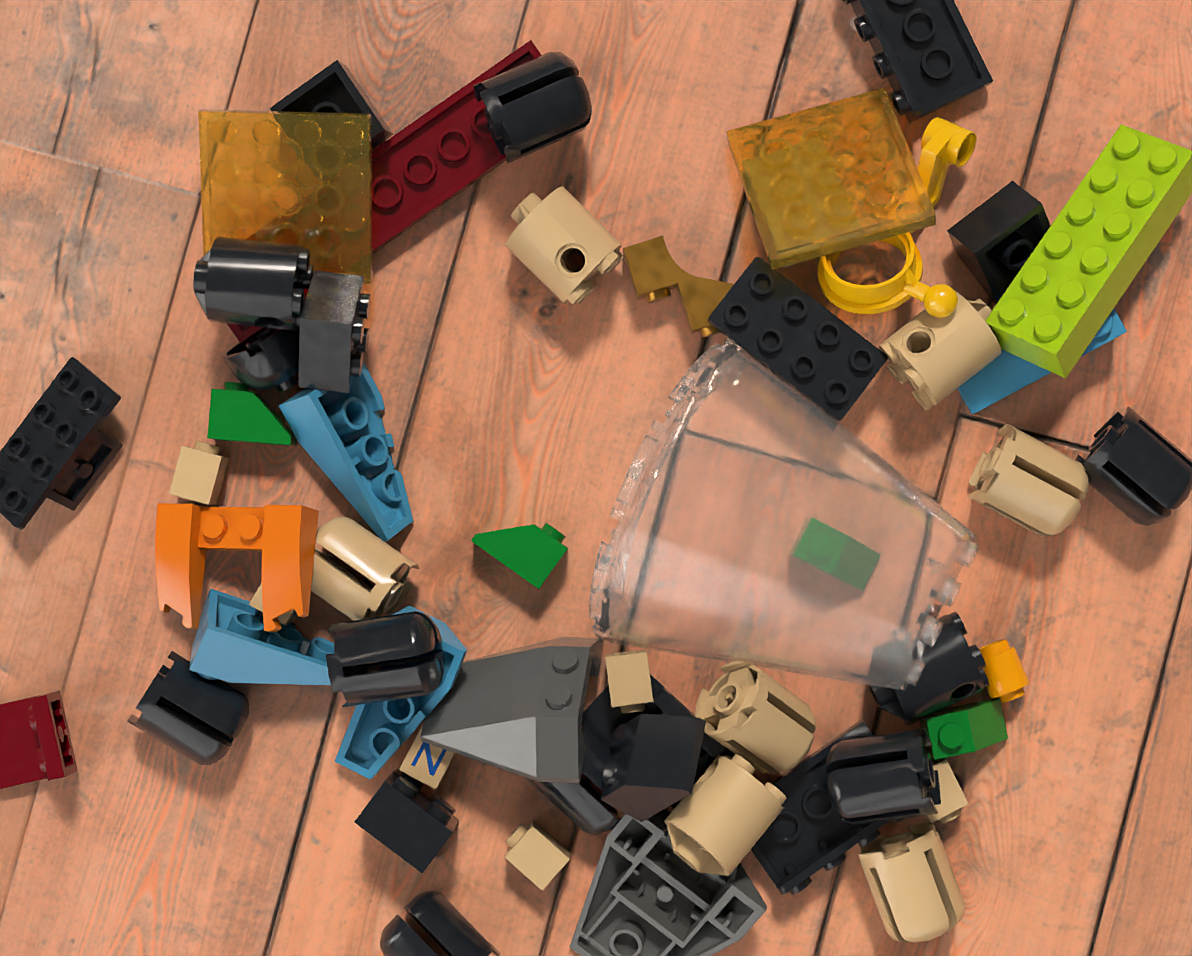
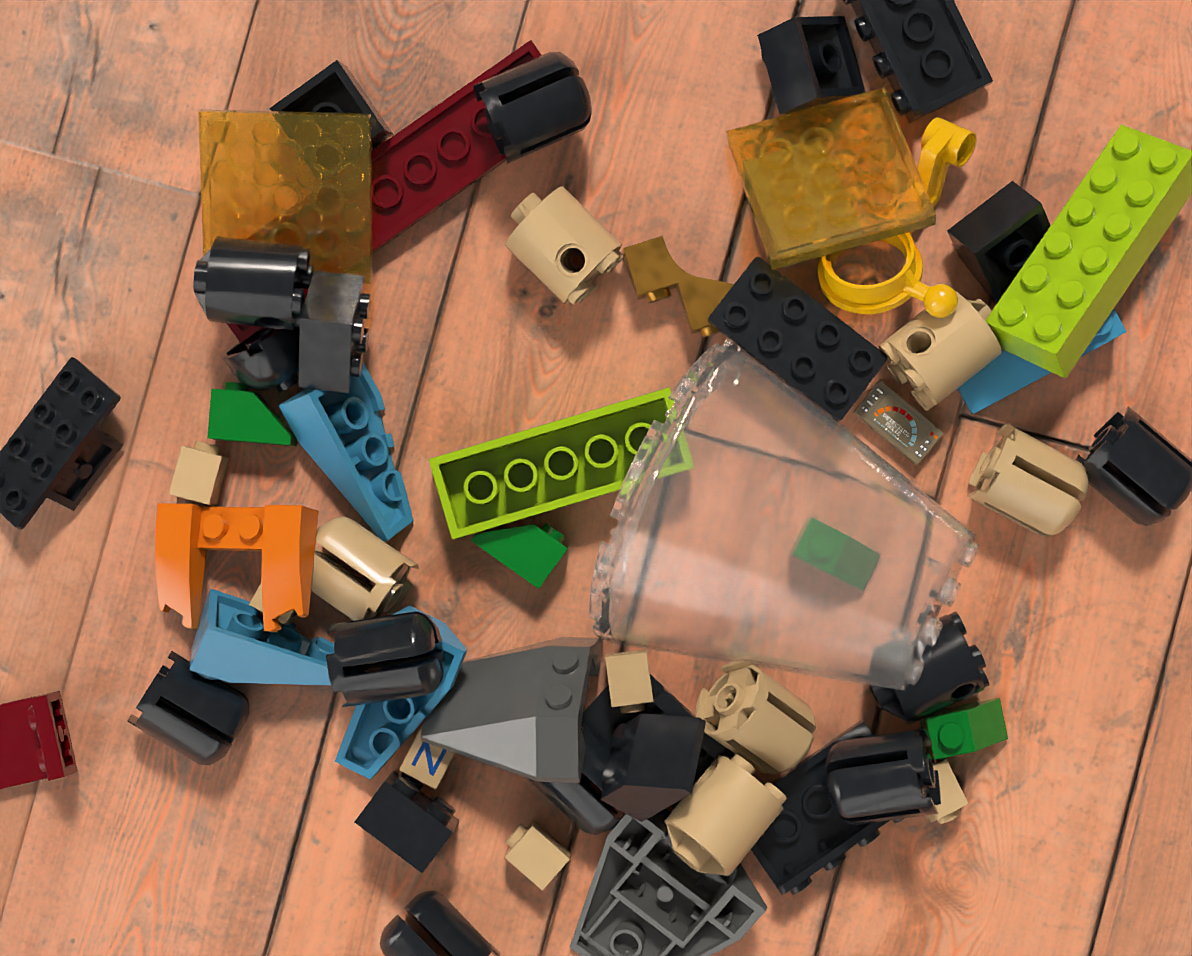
tan cylinder [858,823,965,943] -> none
light orange brick [979,638,1030,703] -> none
none -> lime brick [428,387,694,540]
none -> black slope [757,16,866,114]
none -> dark tan tile [853,380,944,465]

